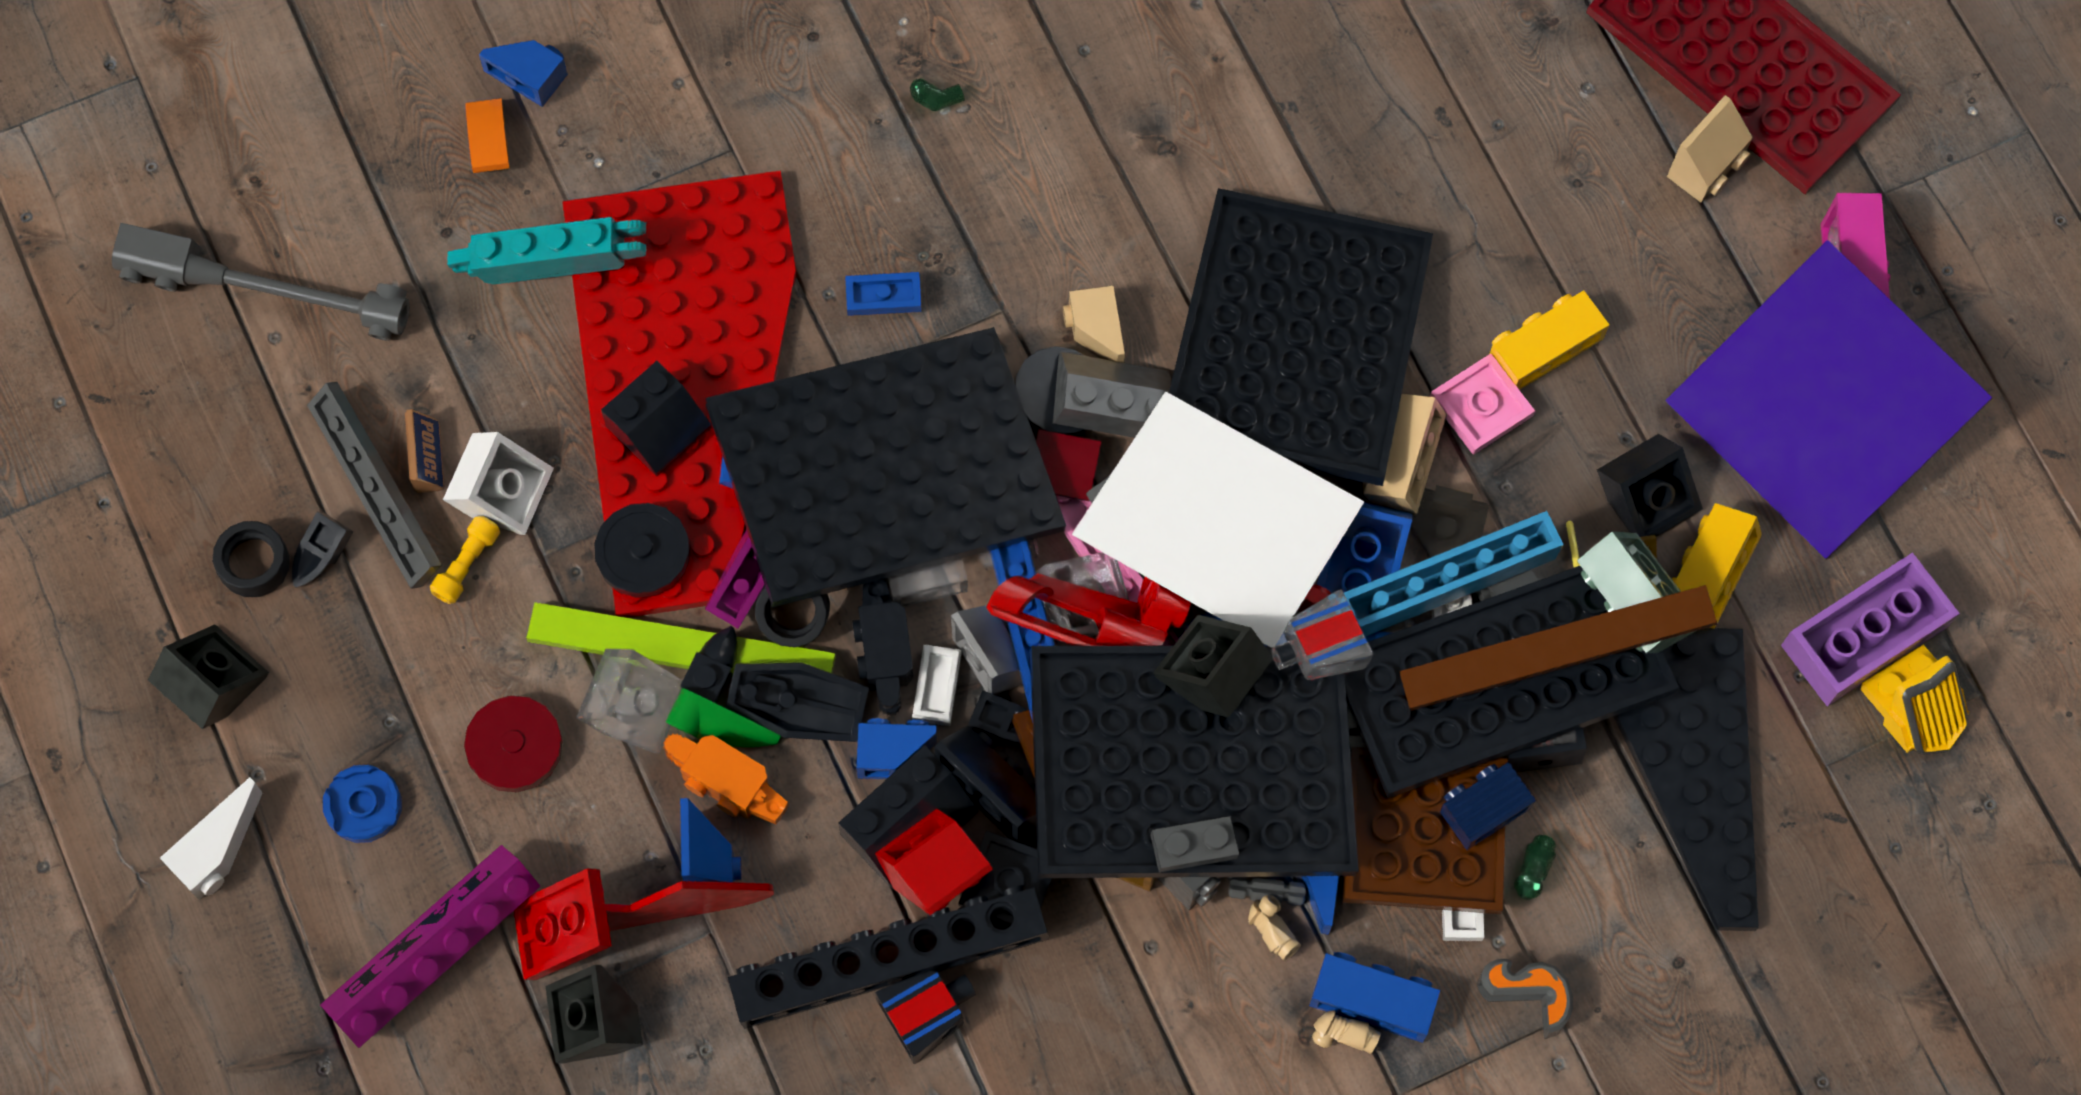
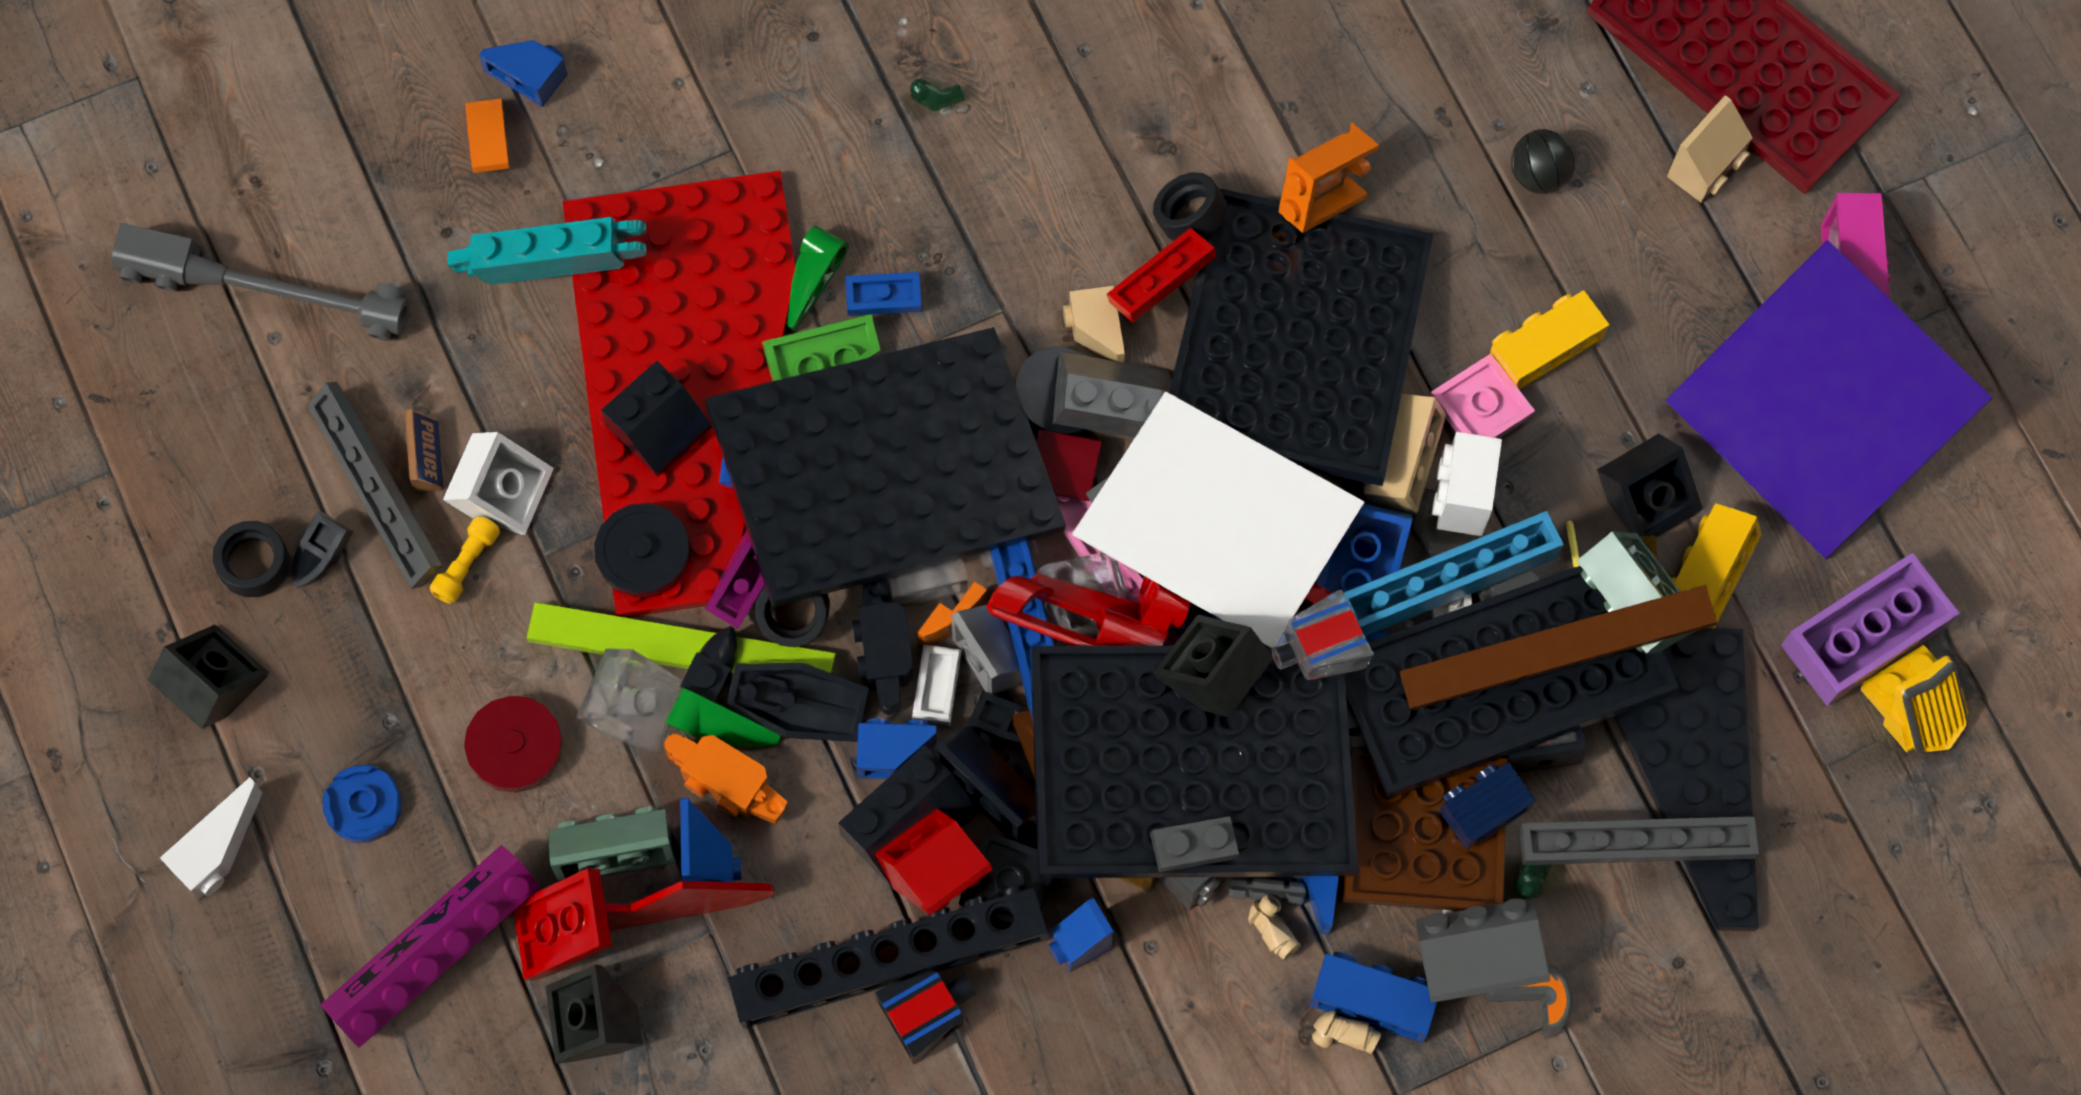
none -> sand green slope [548,806,676,882]
none -> bright green wing [762,314,880,381]
none -> green piece [786,225,849,332]
none -> orange slope [917,581,987,647]
none -> blue slope [1048,898,1114,972]
none -> red plate [1107,228,1217,323]
none -> black tyre [1153,172,1227,241]
none -> orange window [1278,121,1379,233]
none -> dark grey slope [1416,898,1550,1003]
none -> white brick [1432,432,1502,536]
none -> pearl dark grey piece [1511,129,1576,194]
none -> dark grey plate [1519,817,1759,865]

